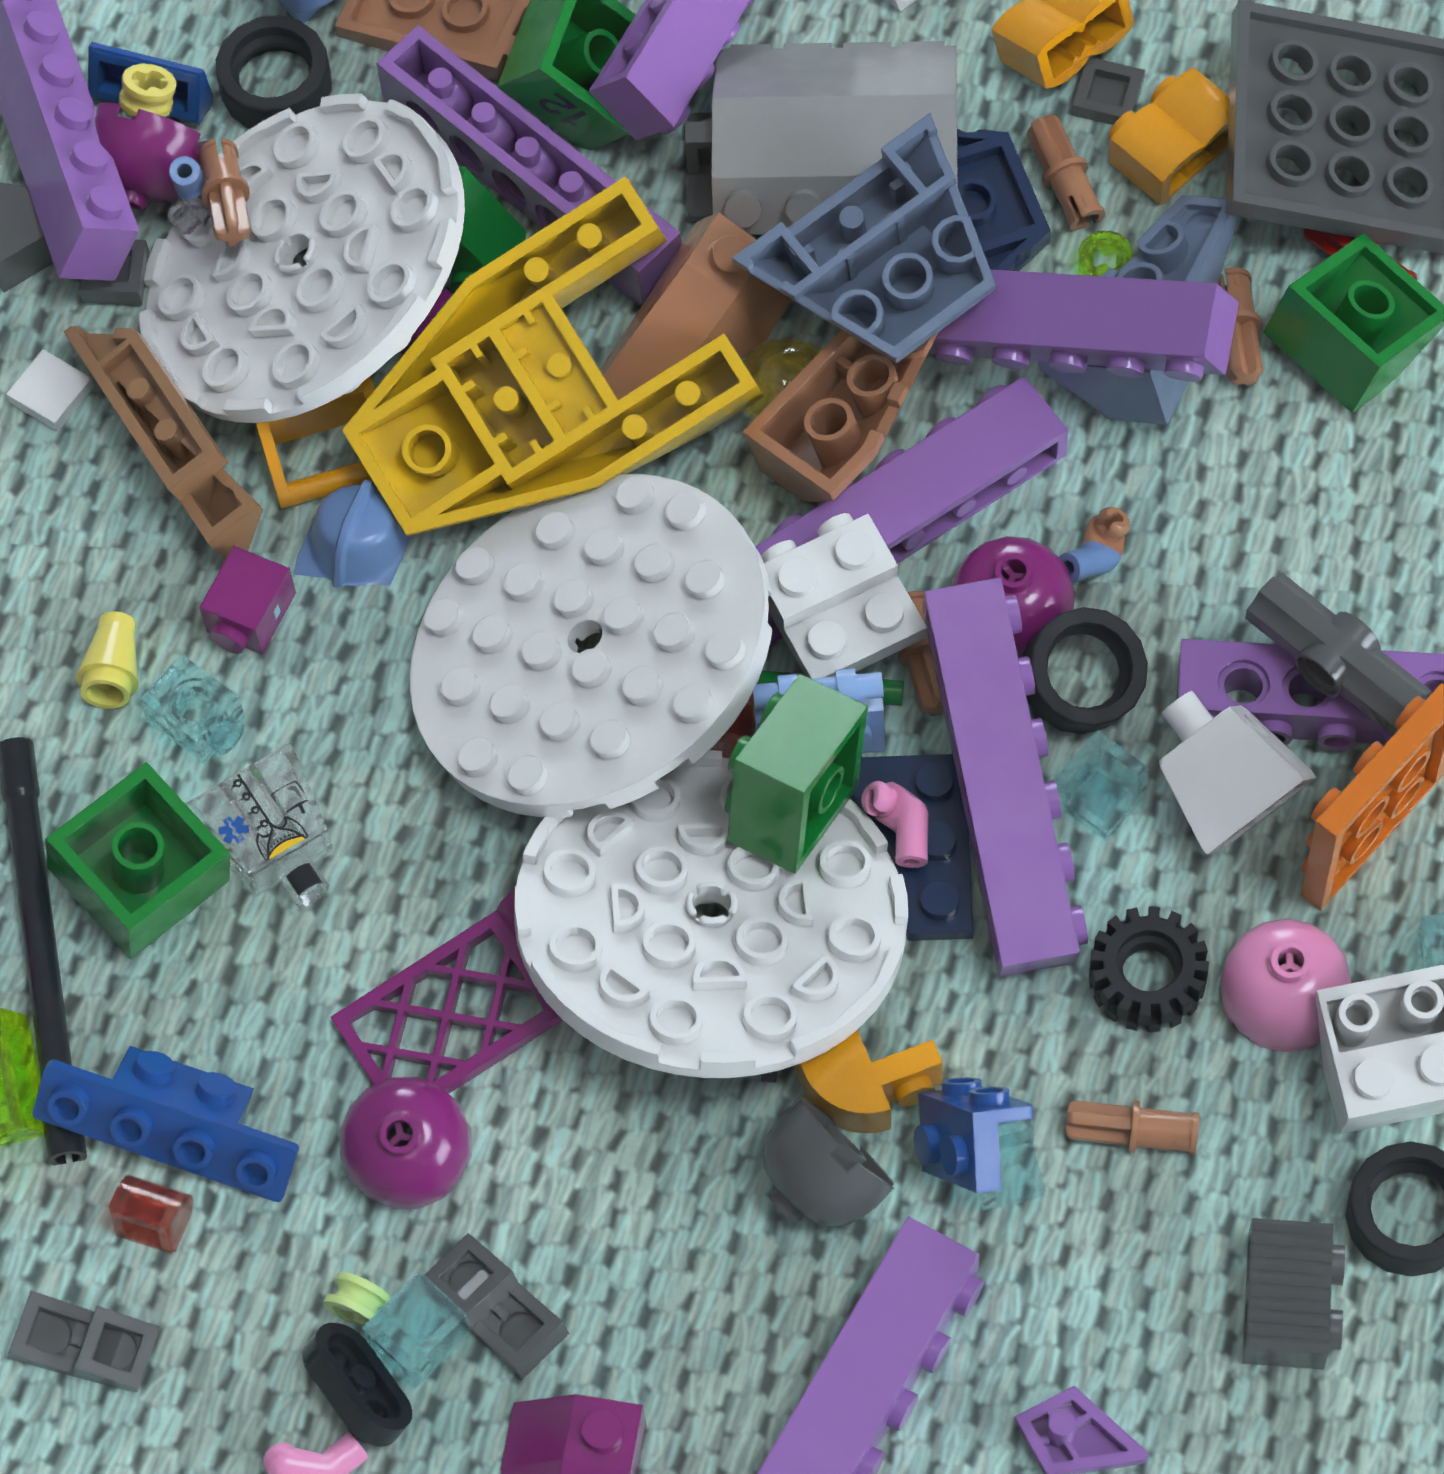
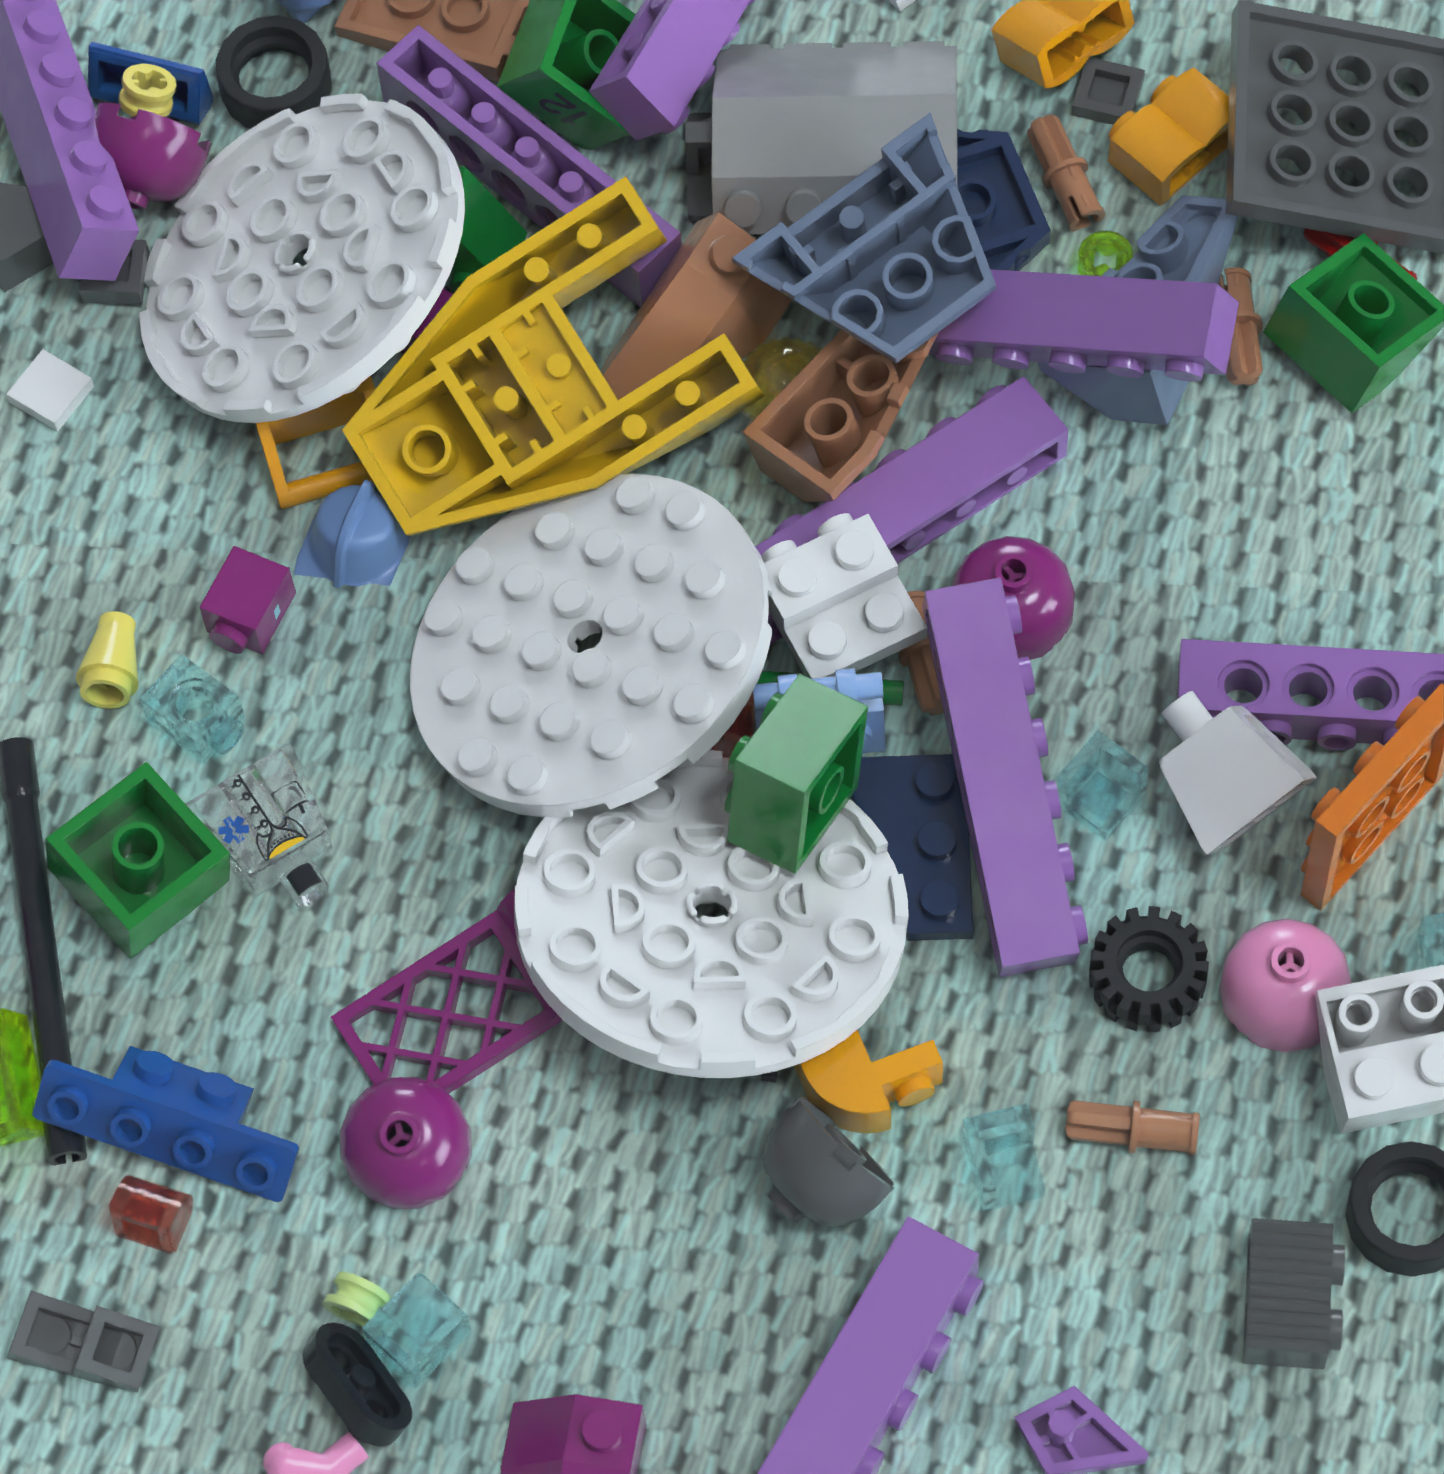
medium nougat wedge [64,326,263,560] -> none
arm [168,156,211,235] -> none
nougat axle [199,138,251,247] -> none
dark grey slope [421,1233,569,1380] -> none
bright pink arm [861,781,929,868] -> none
blue bracket [914,1077,1033,1193] -> none
black tyre [1022,607,1148,734] -> none
arm [1059,507,1130,583] -> none
dark grey piece [1245,573,1431,736] -> none

